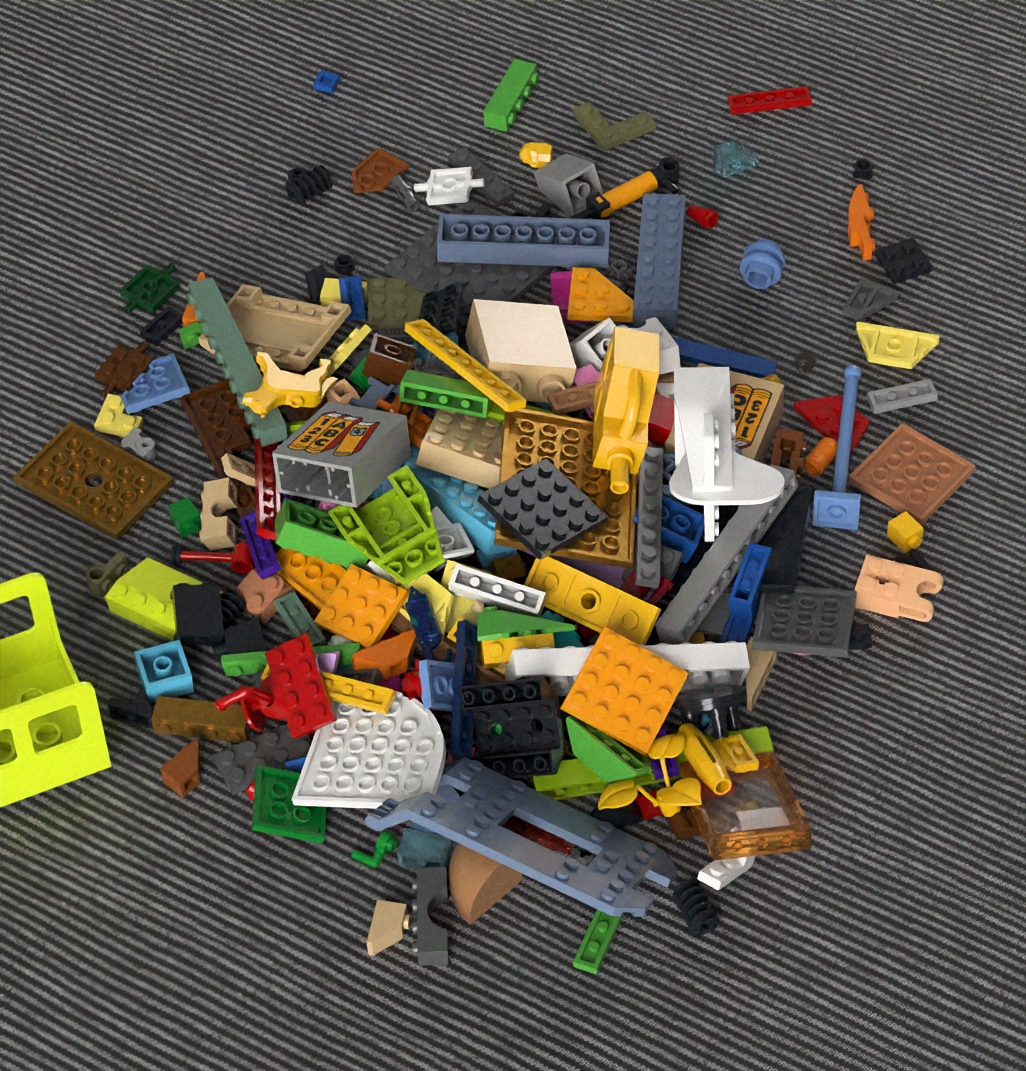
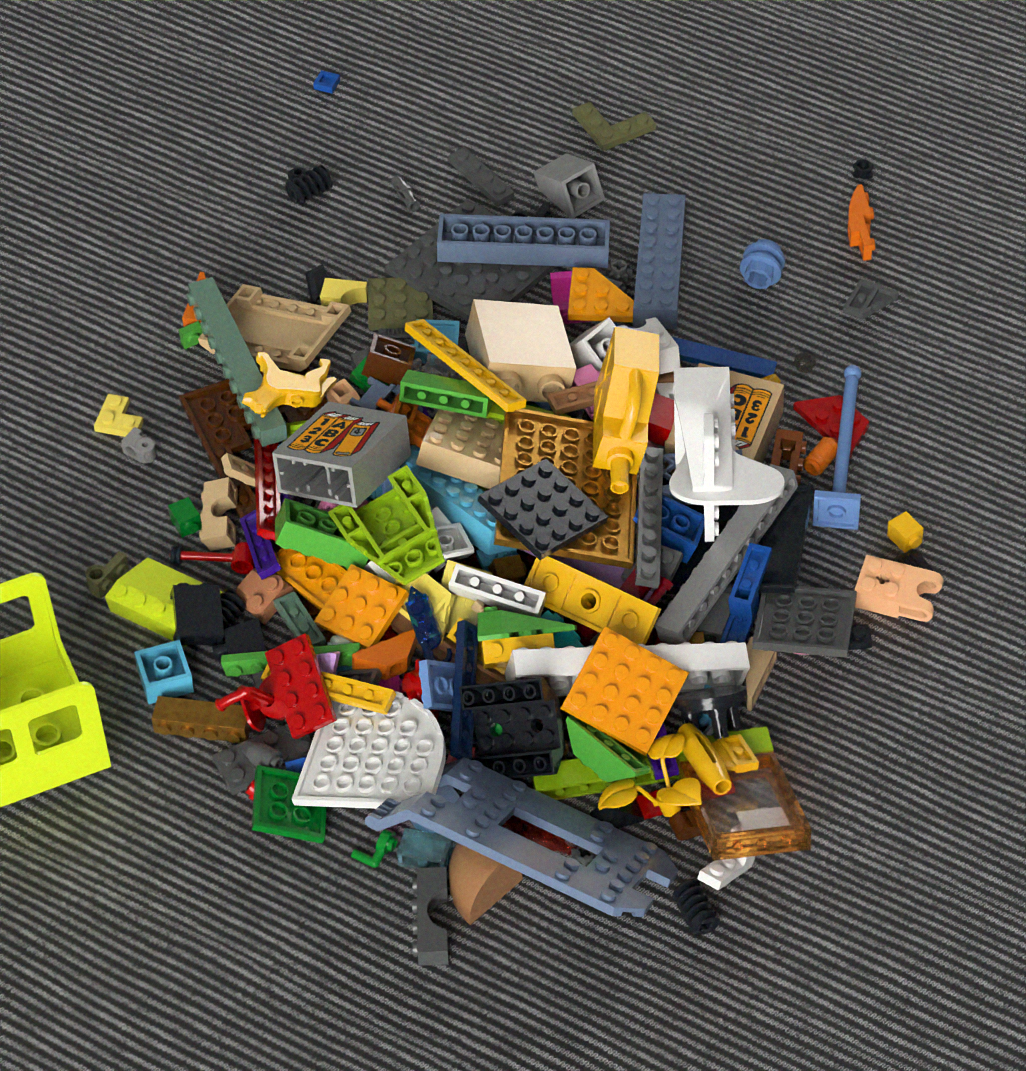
pearl gold plate [13,421,174,540] -> none
reddish brown plate [95,341,155,397] -> none
black slope [108,689,154,730] -> none
dark green plate [120,263,180,314] -> none
medium blue plate [121,353,190,414] -> none
black plate [139,306,183,346] -> none
dark orange slope [160,739,201,798] -> none
light yellow wing [327,324,372,378] -> none
black plate [334,254,355,274] -> none
blue plate [338,275,366,321] -> none
dark orange tile [352,148,410,194] -> none
tan slope [367,900,411,956] -> none
white plate [414,167,485,205] -> none
black bracket [416,283,471,343] -> none
bright green brick [483,59,539,132] -> none
yellow rock [519,142,553,168] -> none
piece [570,157,679,220] -> none
bright green plate [573,909,625,975] -> none
red cone [687,205,719,229] -> none
clear light blue slope [713,140,760,178] -> none
red tile [727,86,812,115] -> none
nougat plate [848,423,976,525] -> none
light yellow wing [856,321,940,369] -> none
light grey plate [867,379,938,414] -> none
black plate [875,238,932,284] -> none
none -> dark grey brick [246,742,283,769]

